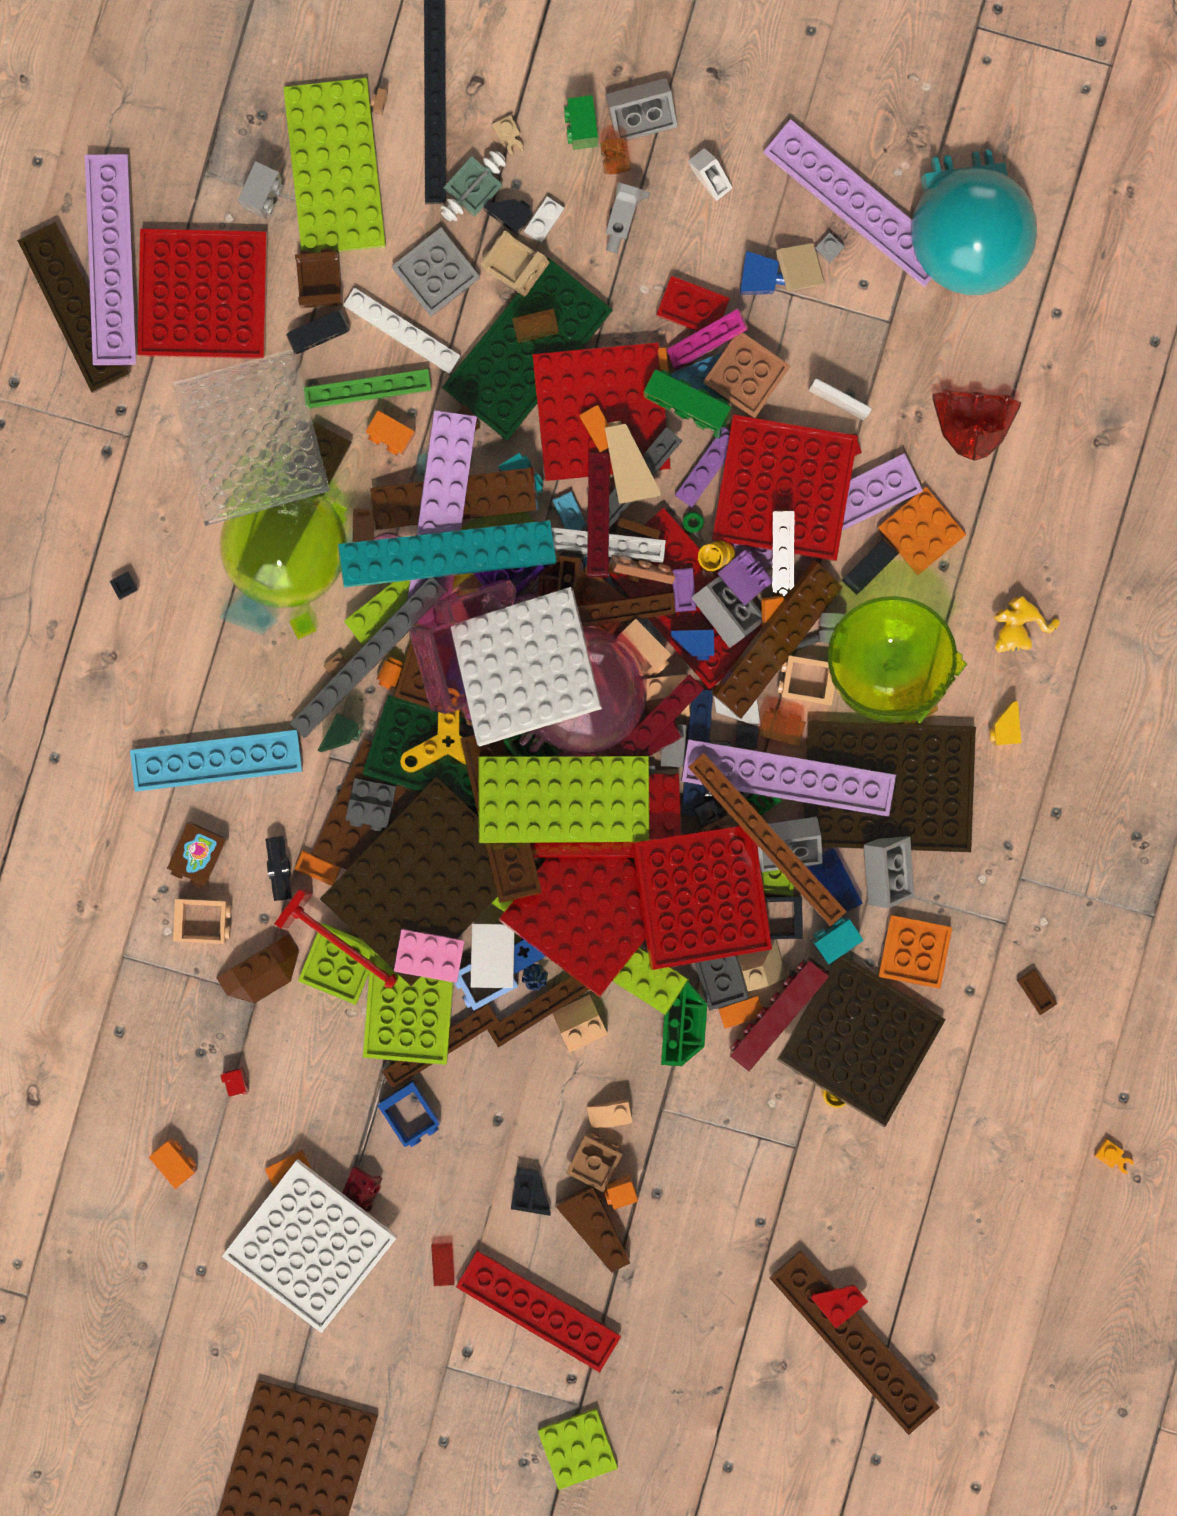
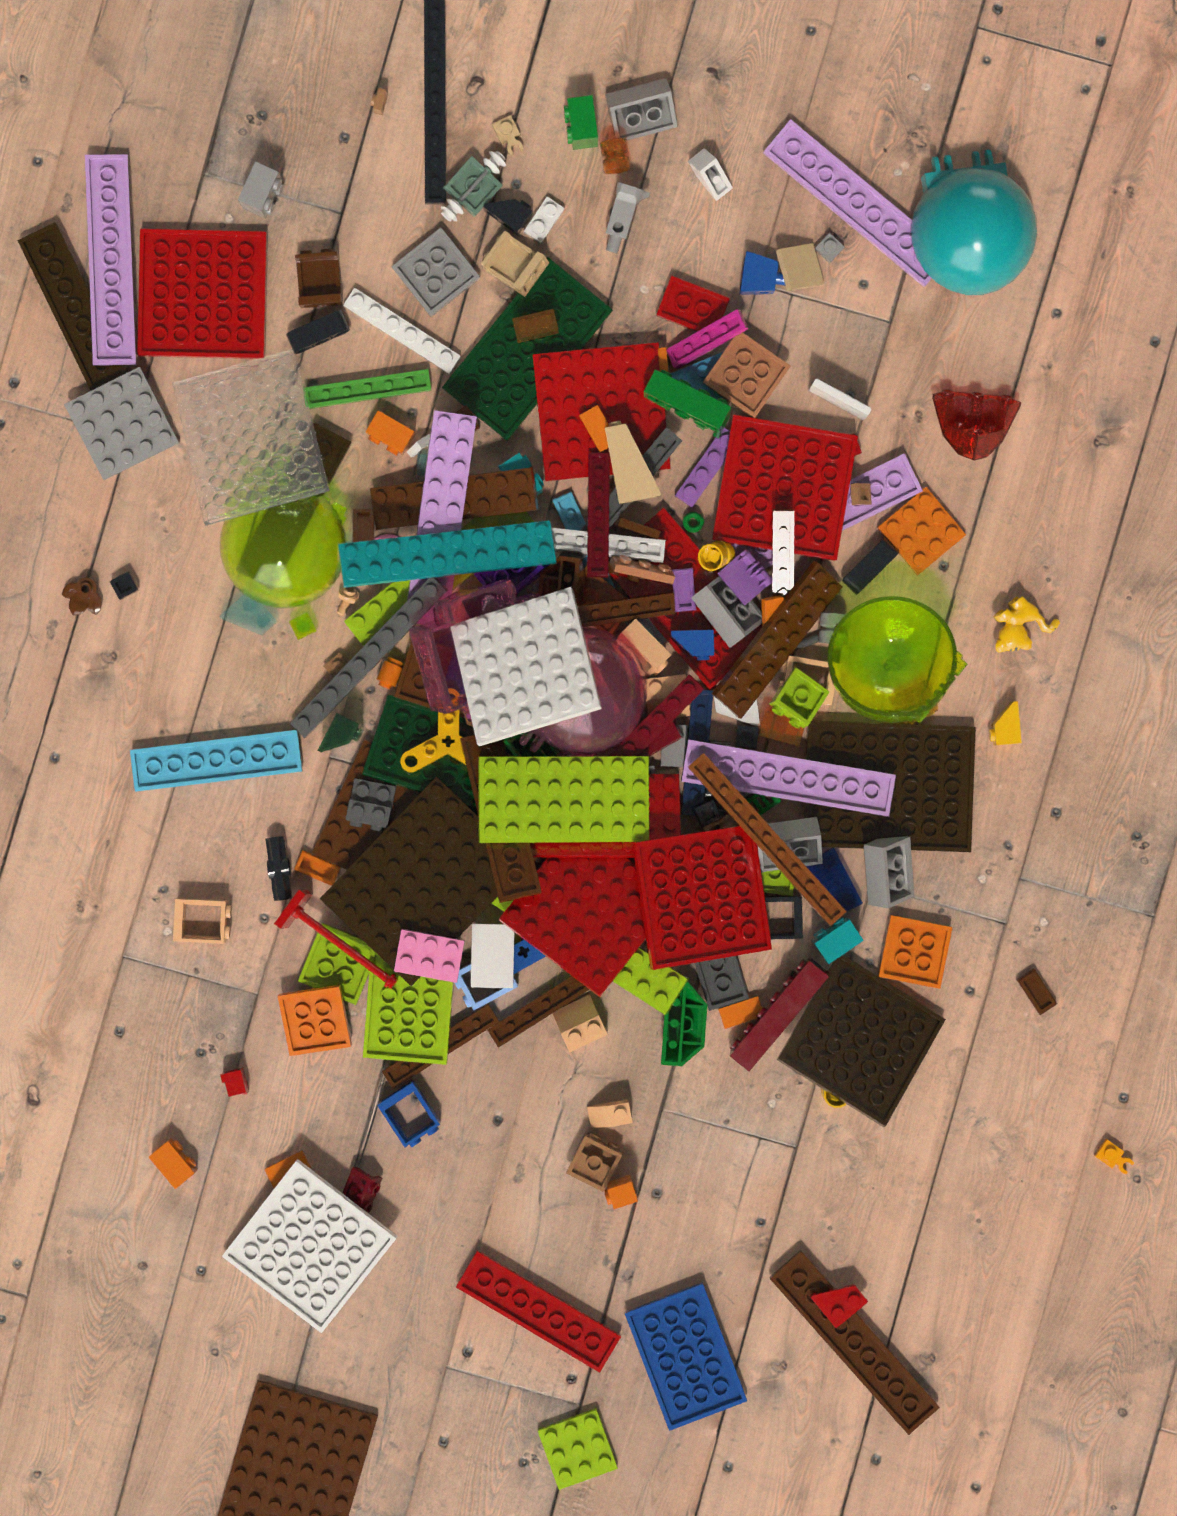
reddish brown panel [167,822,229,887] -> none
reddish brown wedge [216,934,299,1003] -> none
lime plate [283,78,386,253] -> none
clear red tile [431,1242,455,1286] -> none
black wing [511,1167,551,1216] -> none
dark blue gear [522,964,548,990] -> none
reddish brown wedge [555,1185,630,1273] -> none
tan slope [737,939,787,992] -> none
none -> reddish brown plate [62,577,102,616]
none -> light grey plate [64,367,179,480]
none -> orange plate [278,985,352,1056]
none -> light nougat plate [337,587,359,616]
none -> white tile [407,434,430,457]
none -> blue plate [624,1282,747,1431]
none -> lime plate [769,668,830,729]
none -> medium nougat plate [850,483,872,505]

